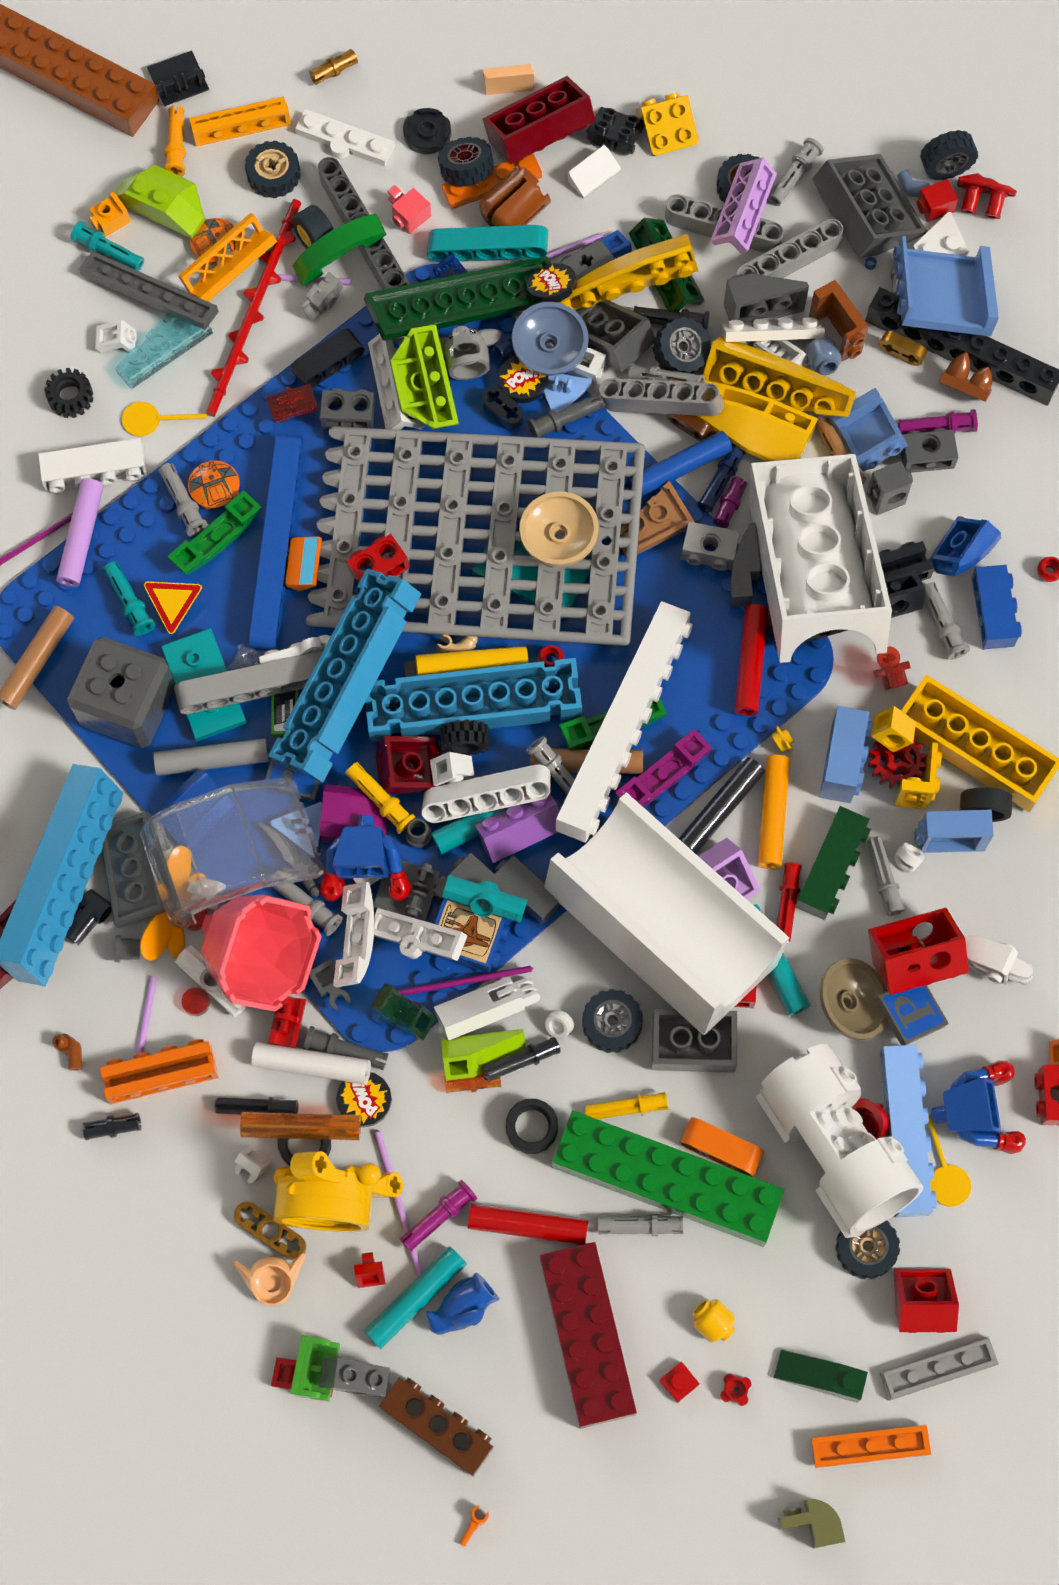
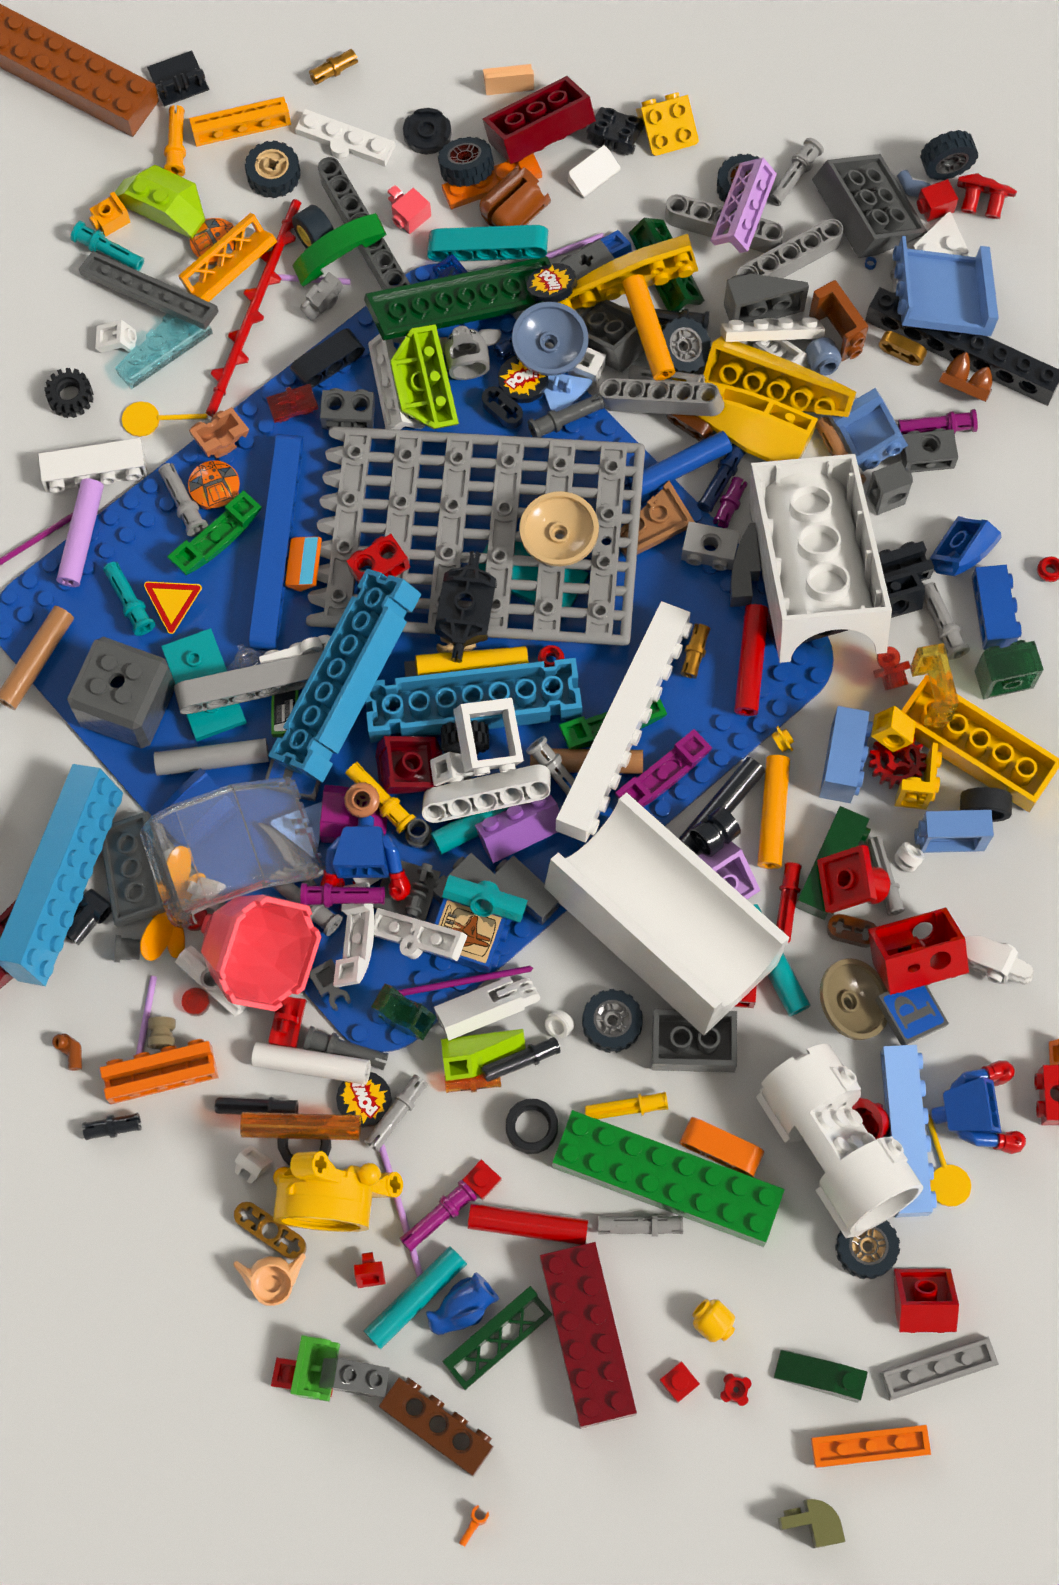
none -> dark tan wheel [147,1017,176,1050]
none -> nougat cylinder [189,407,249,458]
none -> magenta pin [300,883,385,908]
none -> nougat head [344,782,380,818]
none -> light grey pin [364,1074,428,1152]
none -> black plate [434,551,497,663]
none -> dark green fence [442,1286,553,1390]
none -> white window [453,698,524,776]
none -> red plate [462,1159,502,1200]
none -> light orange piece [622,274,676,380]
none -> pearl gold pin [680,624,710,679]
none -> black wheel [689,807,741,857]
none -> red plant [817,845,890,913]
none -> reddish brown beam [827,914,877,948]
none -> clear yellow panel [910,643,959,727]
none -> clear green brick [974,640,1044,700]

